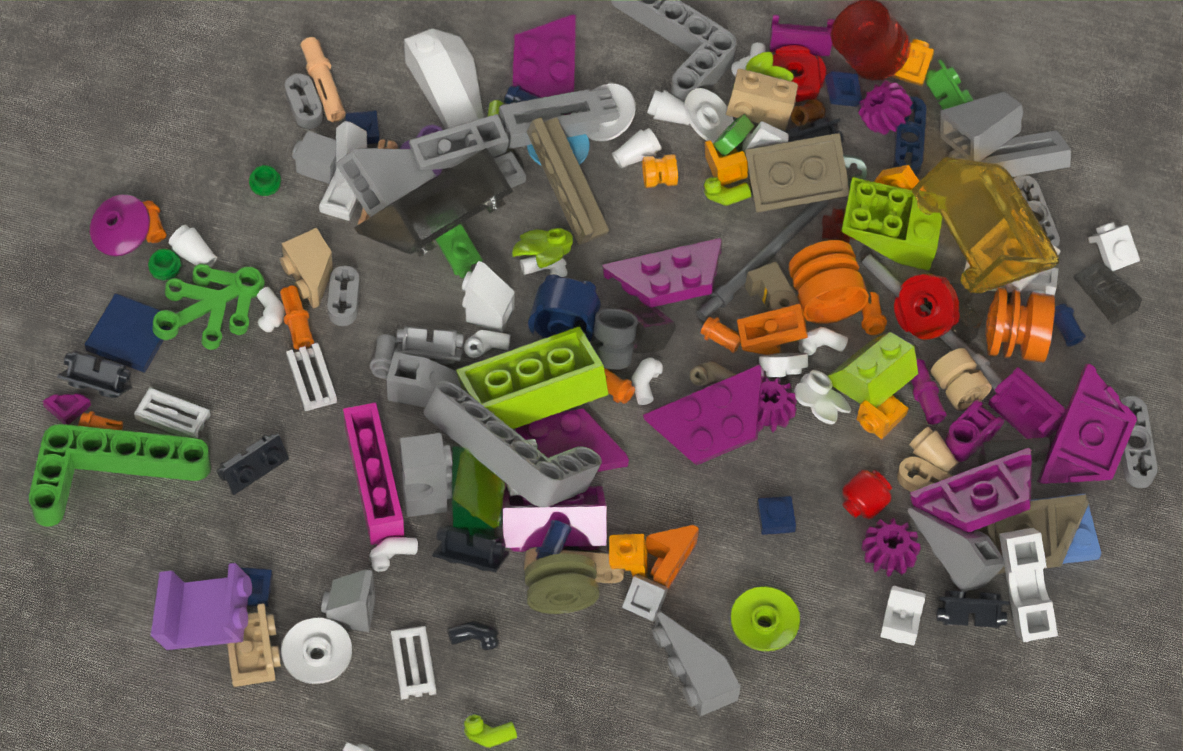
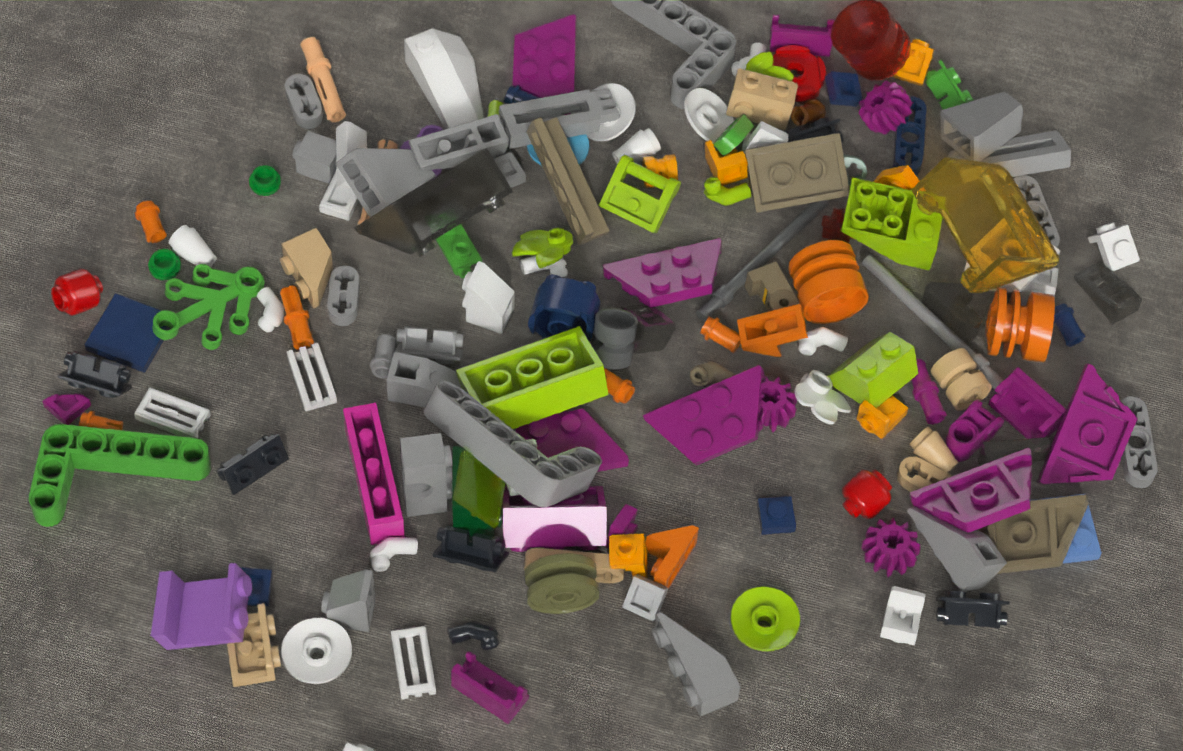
magenta dish [90,195,150,256] -> none
dark blue plate [345,111,380,144] -> none
white arm [464,330,511,358] -> none
lime arm [464,715,517,748] -> none
dark blue pin [535,520,572,560] -> none
white arm [631,357,663,405] -> none
white cone [647,90,690,126] -> none
white plate [759,353,808,377] -> none
orange pin [861,292,887,335] -> none
red plate [894,274,960,340] -> none
white arch [999,528,1058,642] -> none
none -> red head [51,268,103,316]
none -> magenta hinge [451,651,529,724]
none -> lime plate [598,154,681,233]
none -> magenta plate [605,504,638,549]

